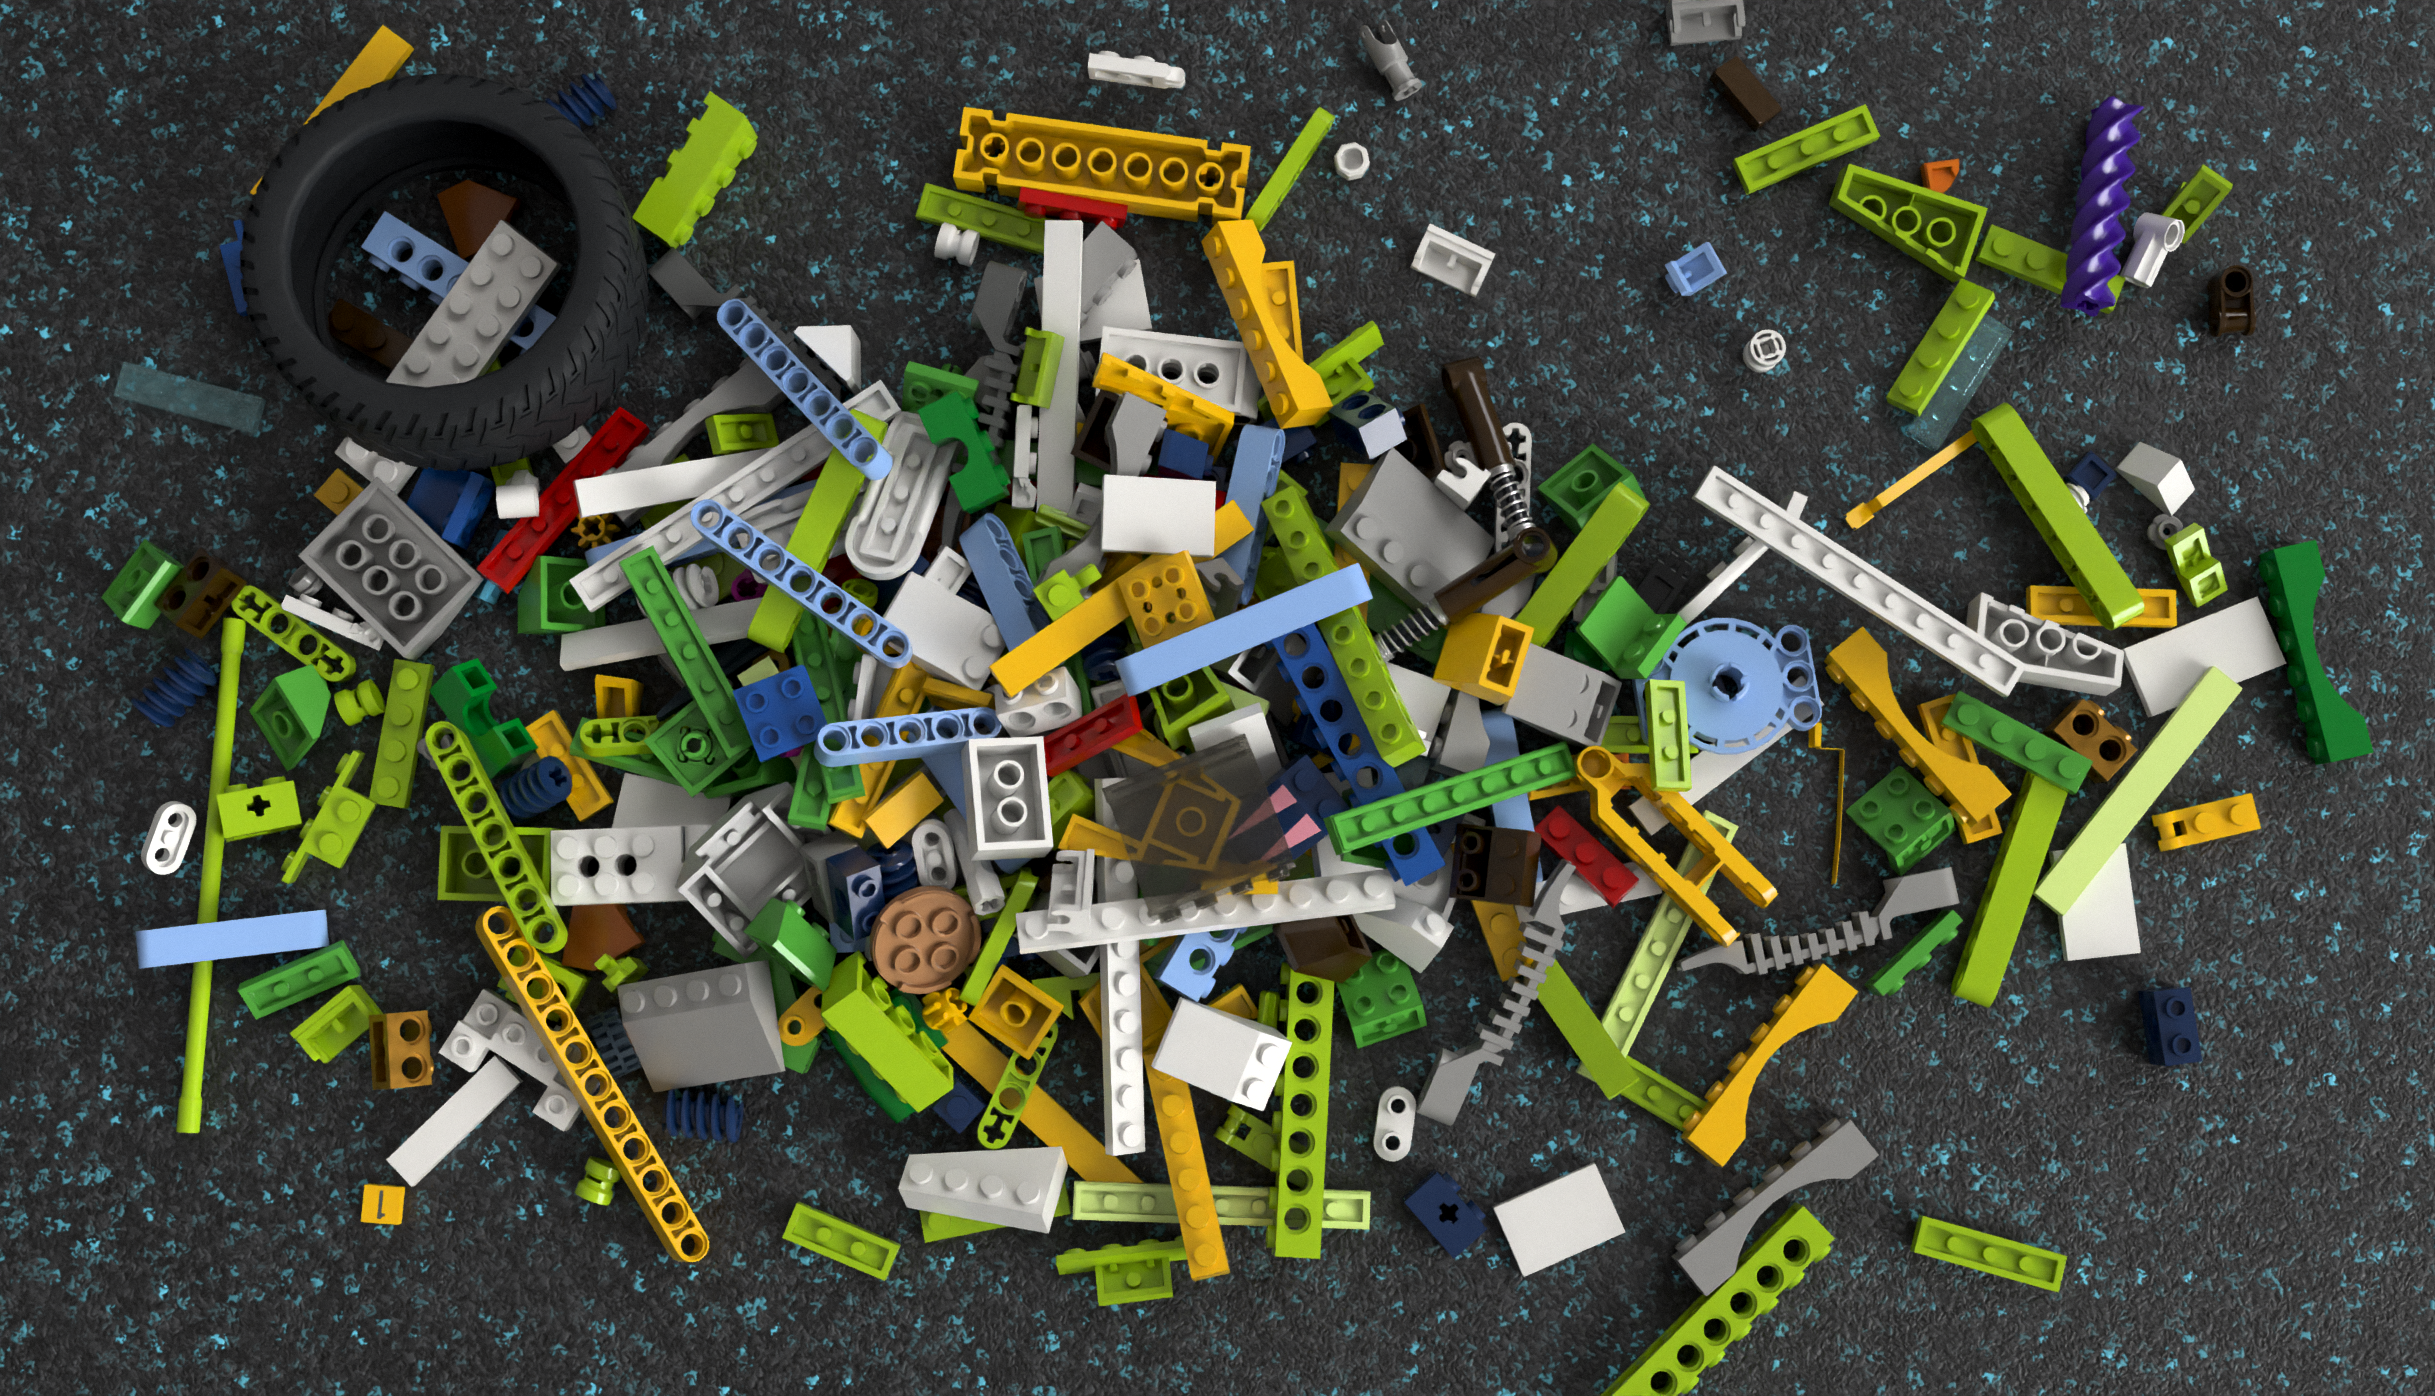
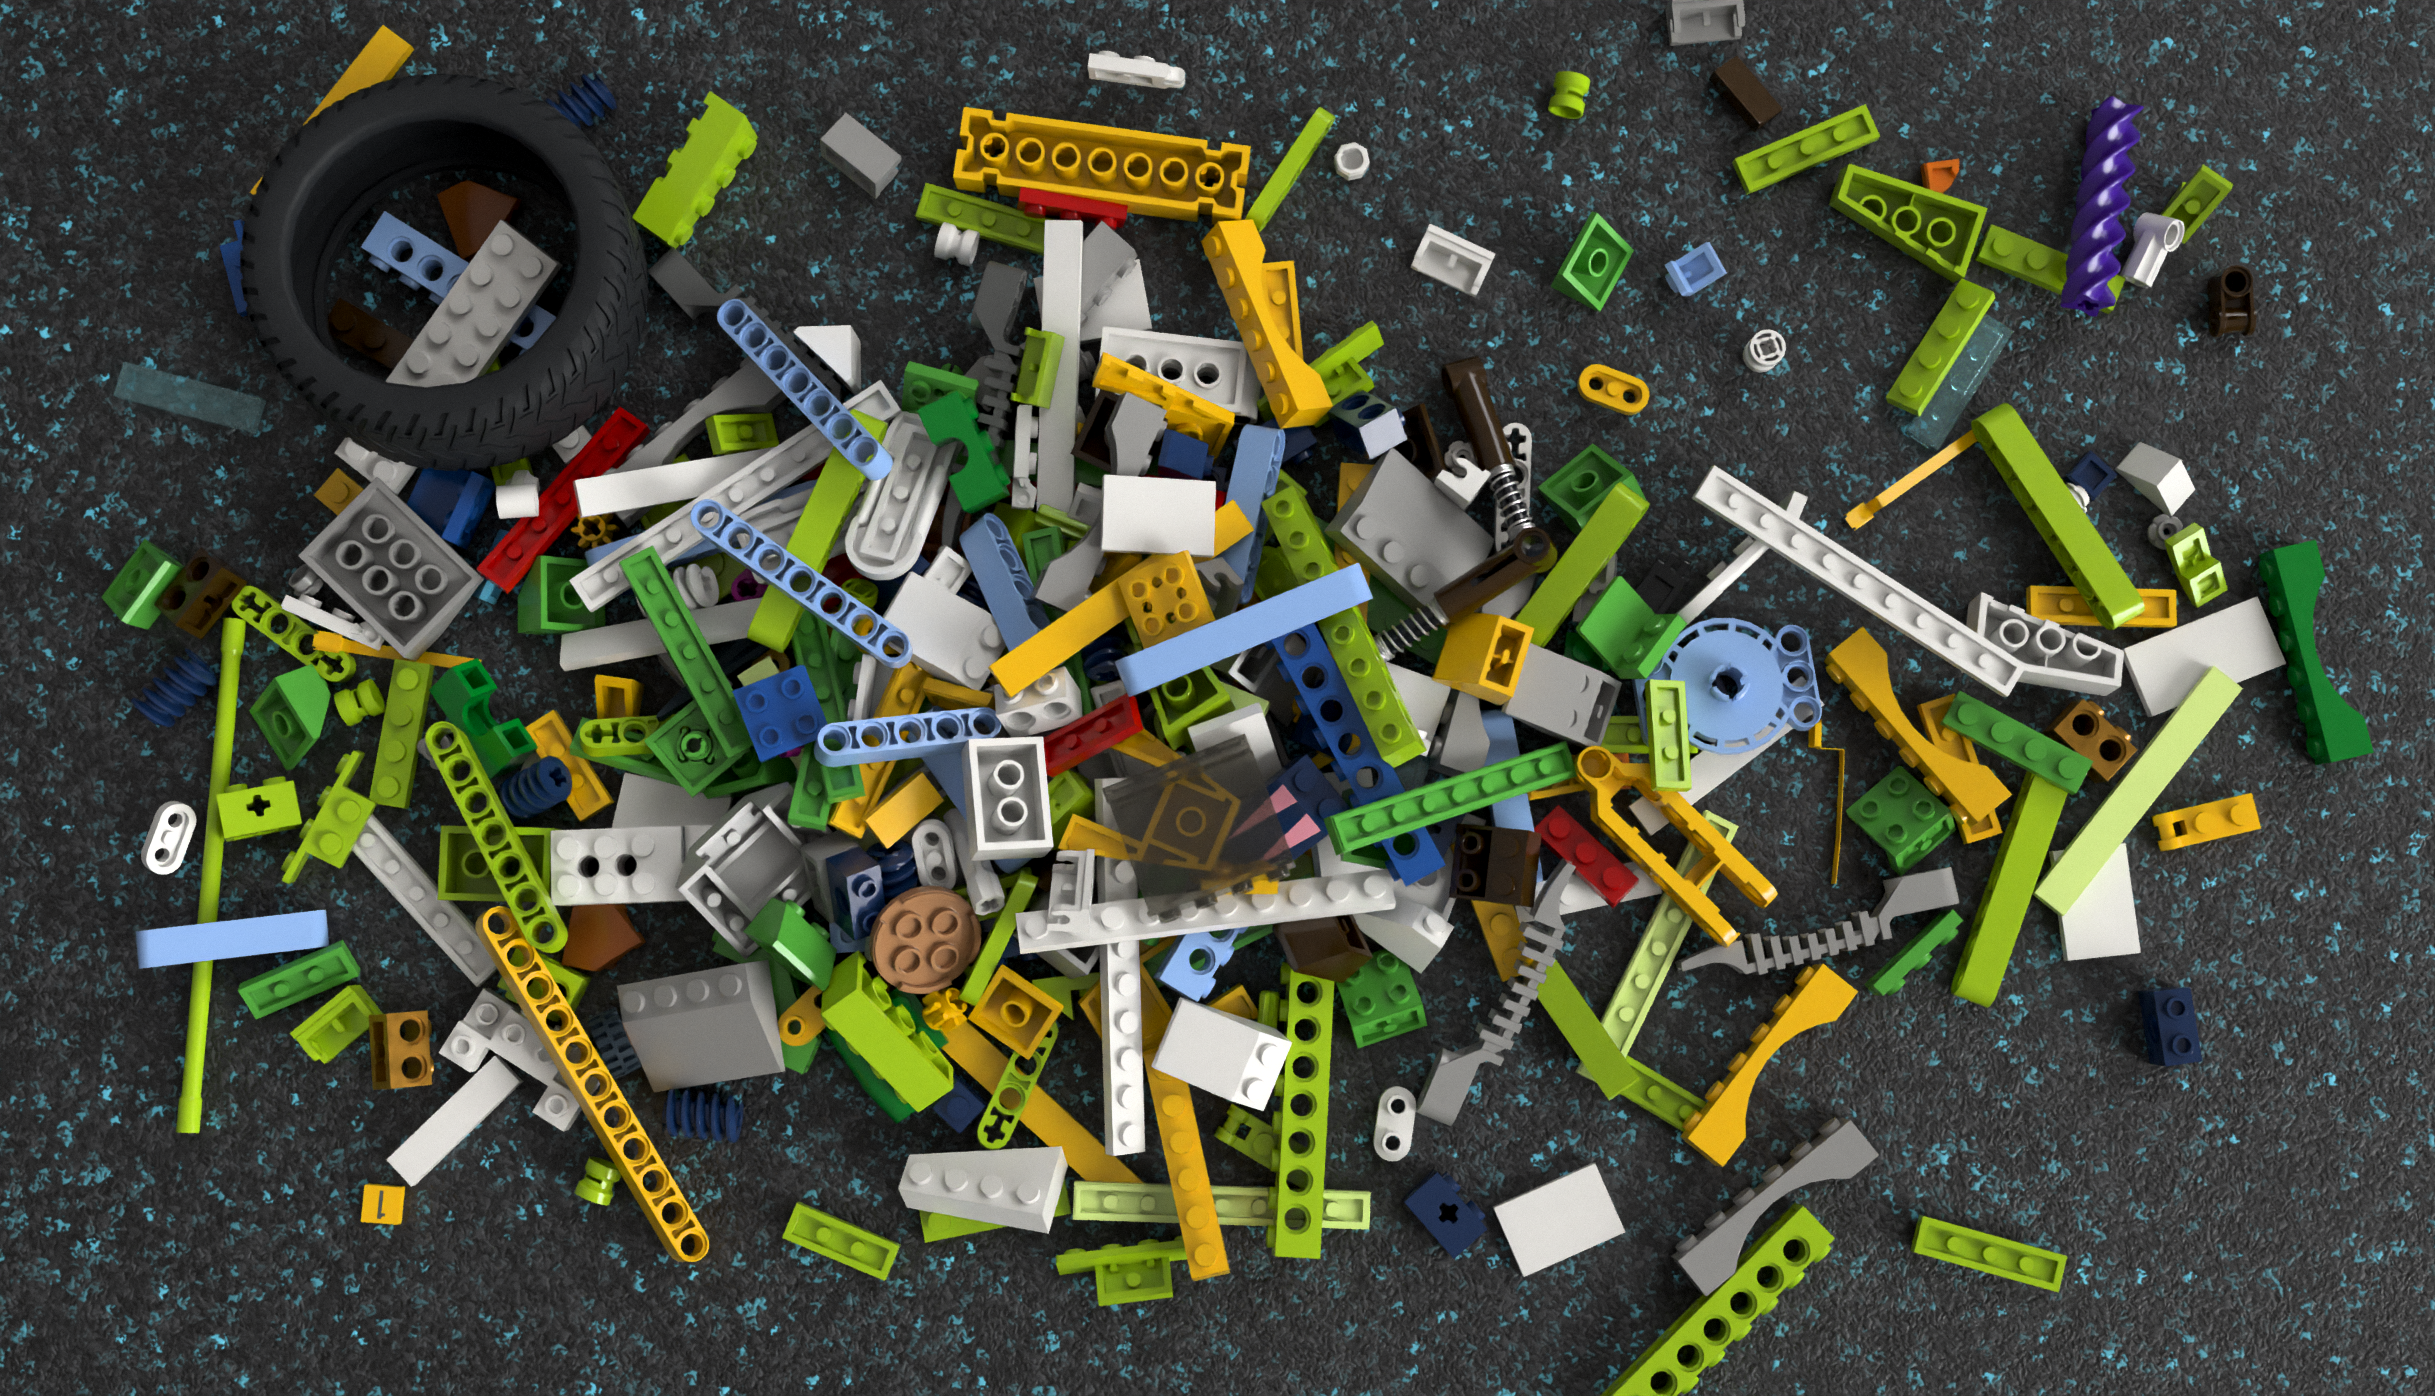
lime plate [594,954,649,994] -> none
lime plate [1031,563,1102,622] -> none
light grey piece [1359,20,1422,101] -> none
none -> yellow piece [312,631,482,668]
none -> white tile [352,814,498,987]
none -> light grey hinge [820,113,901,199]
none -> lime wheel [1548,71,1590,119]
none -> bright green slope [1551,212,1634,312]
none -> yellow plate [1577,364,1649,415]

